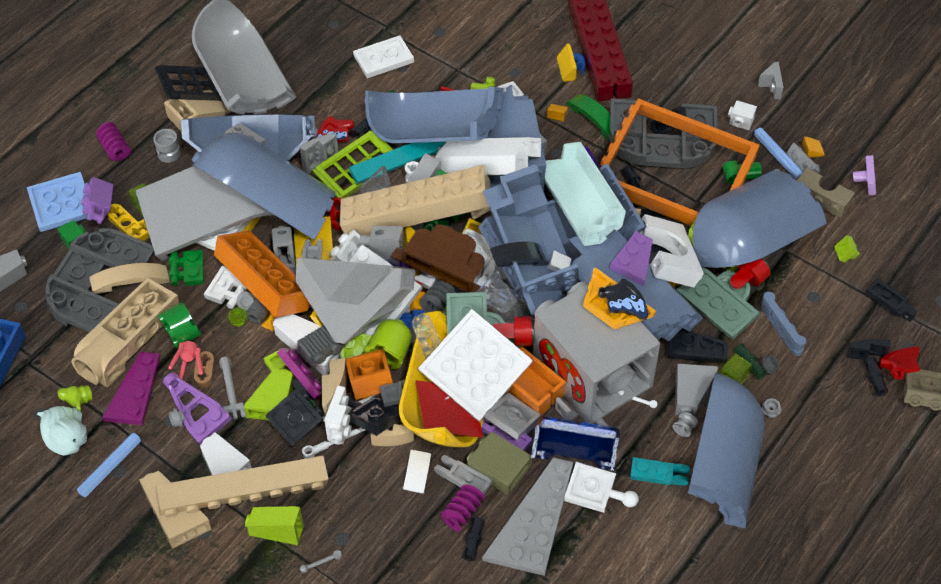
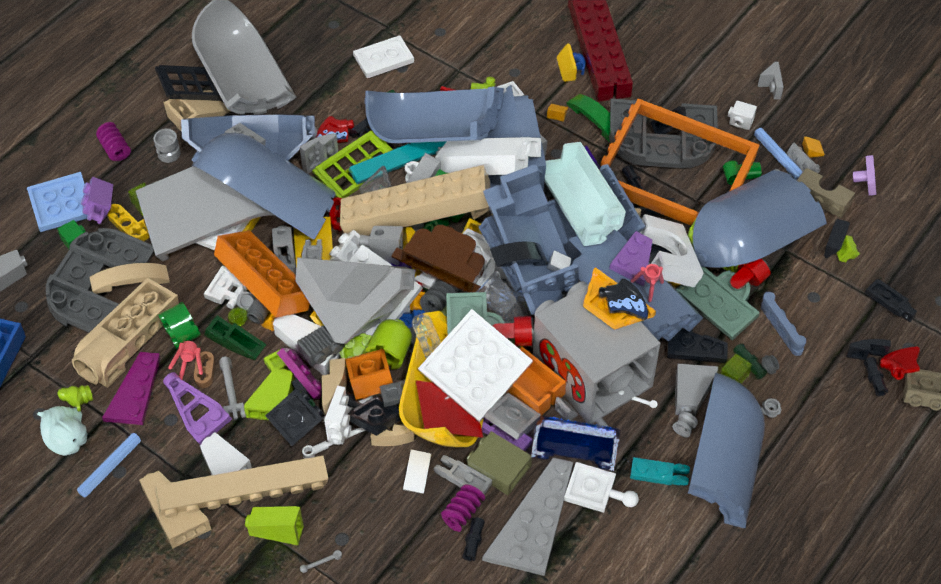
light grey plate [168,408,185,428] -> none
green plate [169,250,204,286] -> none
none -> dark green slope [204,315,267,360]
none -> coral plant [631,264,664,302]
none -> black slope [824,219,850,258]

